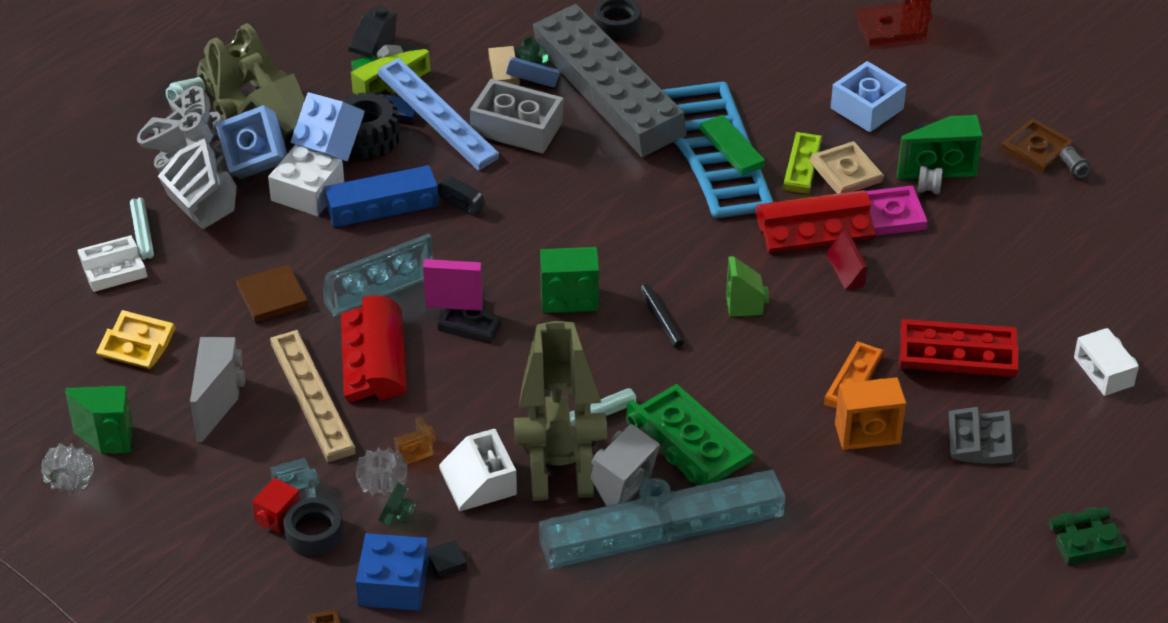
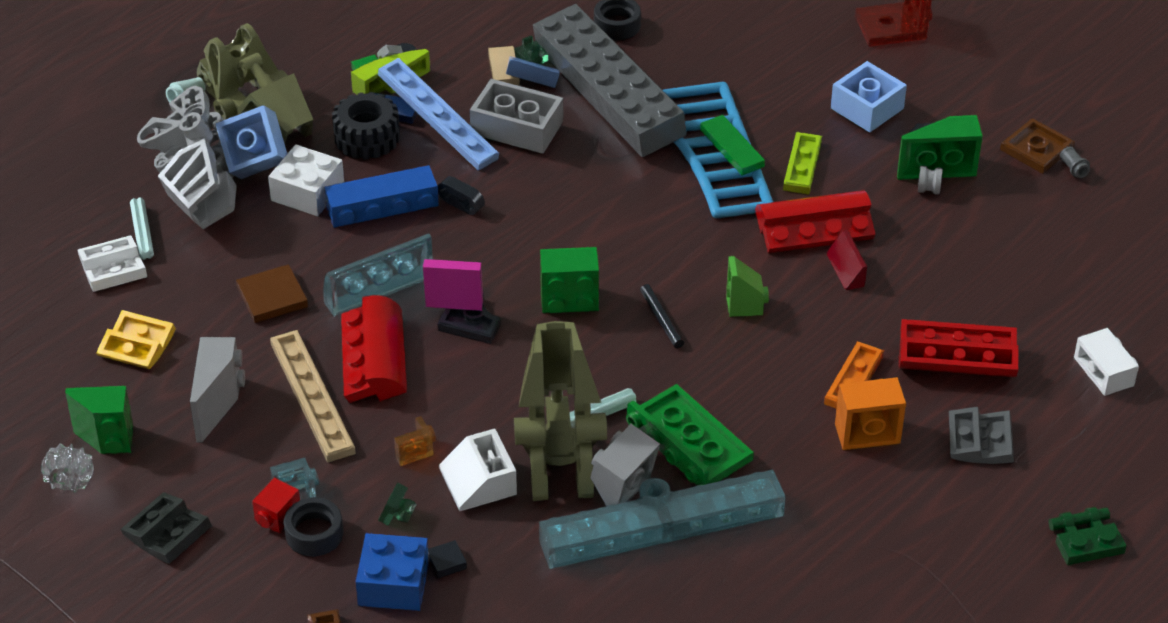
light blue brick [290,92,365,161] -> none
black slope [348,6,397,58] -> none
clear gear [356,446,408,497] -> none
tan tile [809,141,884,194] -> none
dark pink tile [866,185,928,236] -> none
none -> pearl dark grey slope [121,492,212,564]

